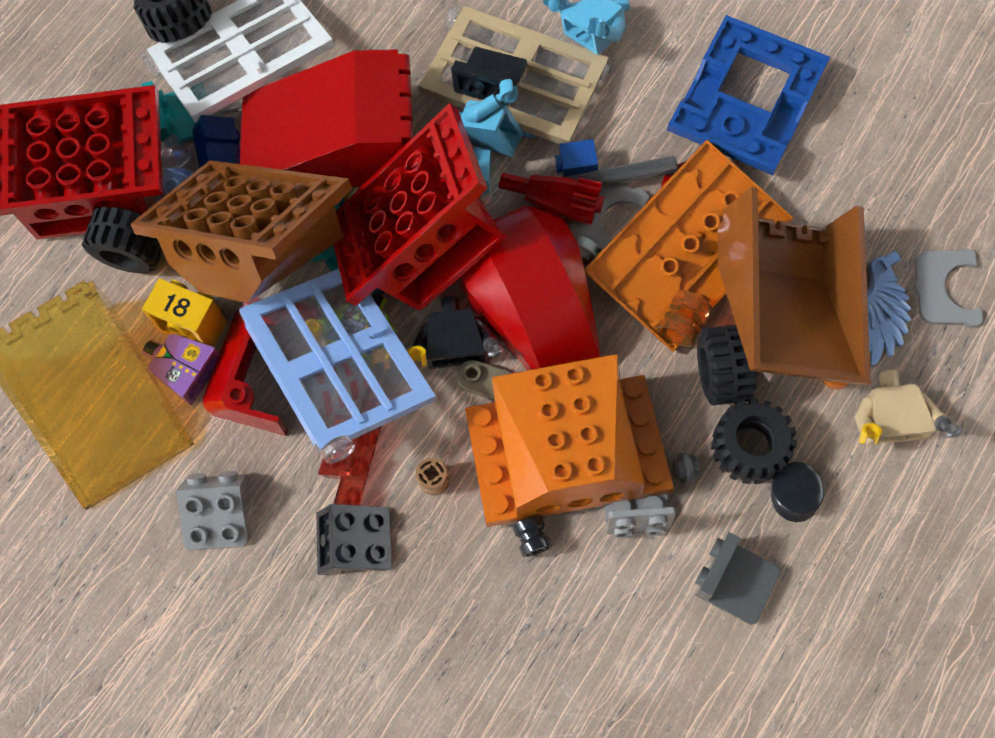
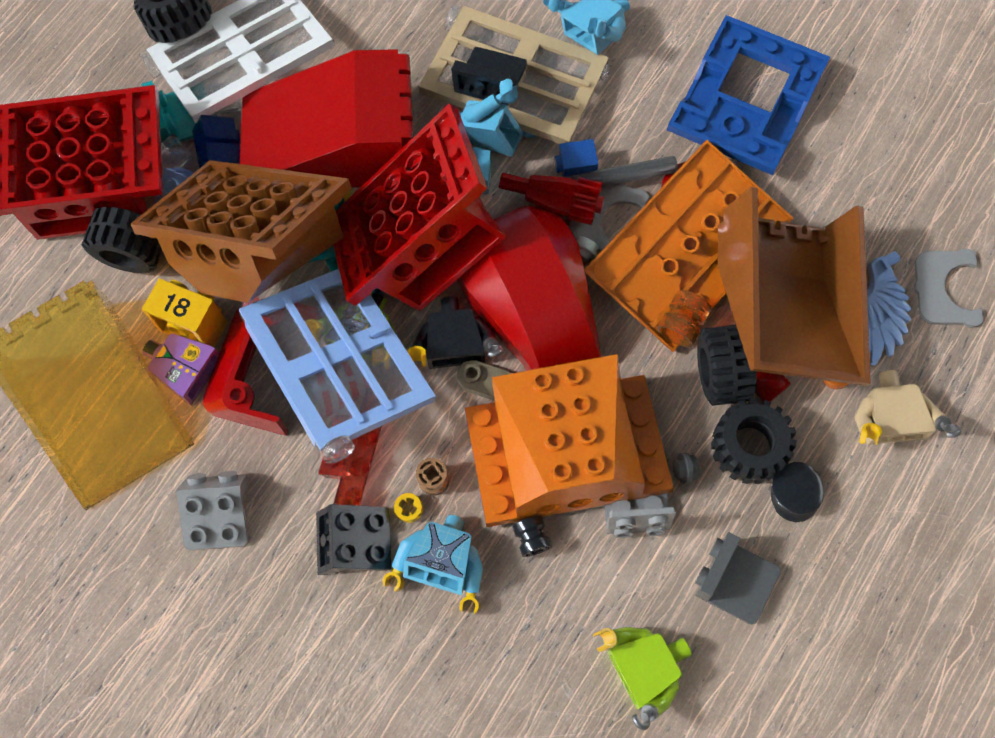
none -> medium azure torso [382,515,483,615]
none -> yellow bush [394,493,424,523]
none -> lime torso [593,627,692,730]
none -> red tile [755,372,791,402]

